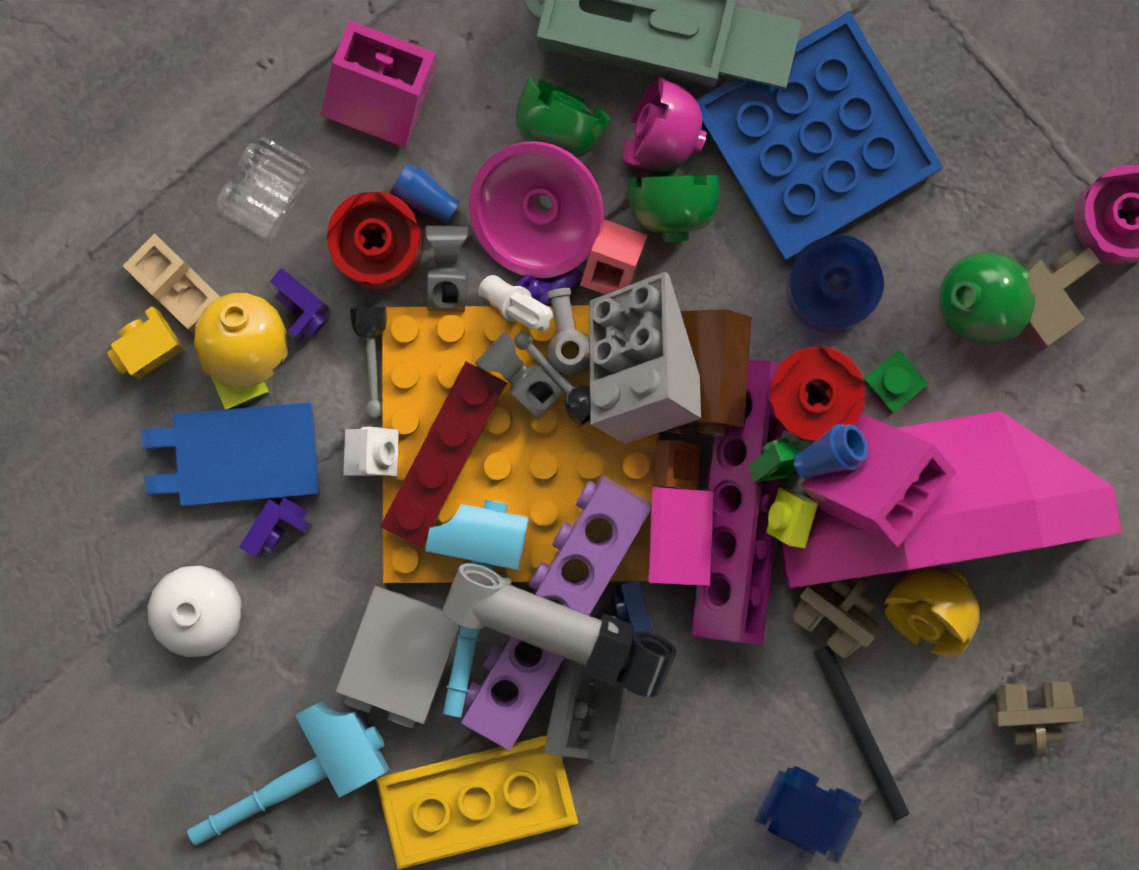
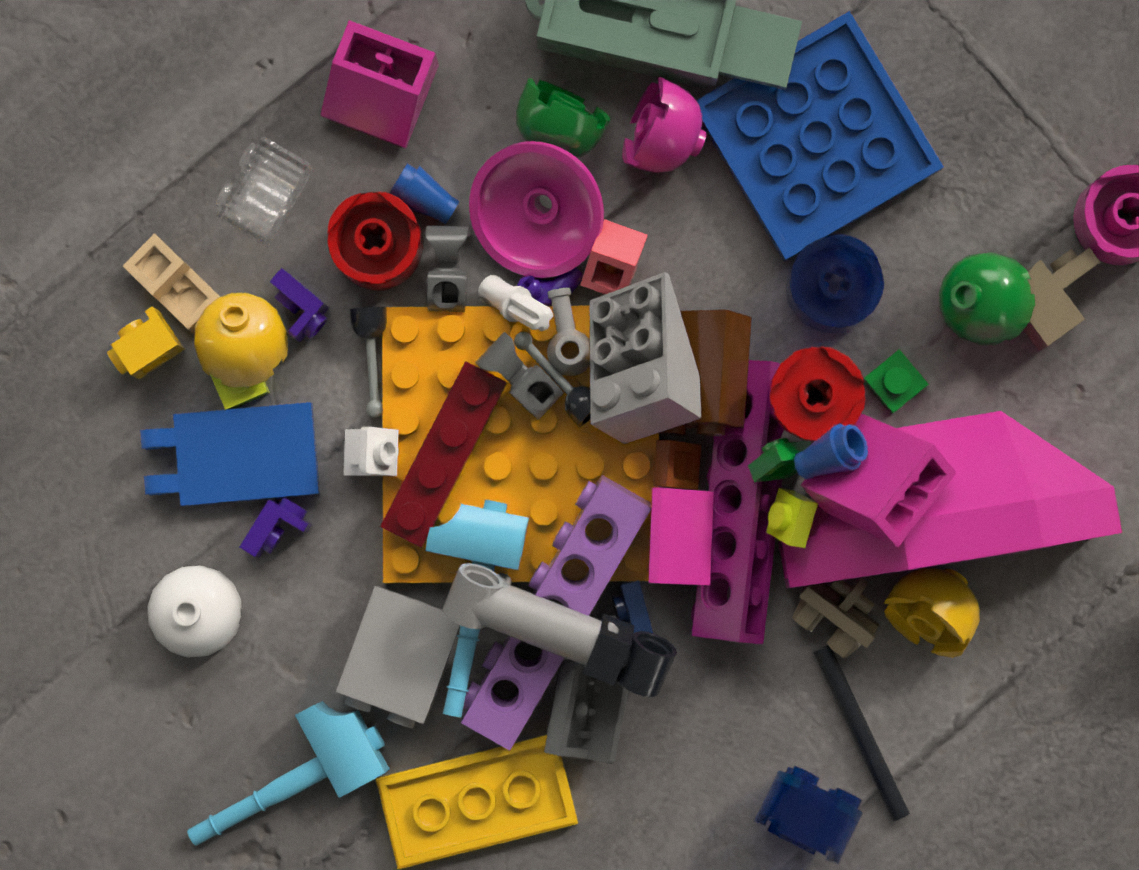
green cylinder [628,175,720,242] -> none
dark tan hips [990,680,1083,757] -> none

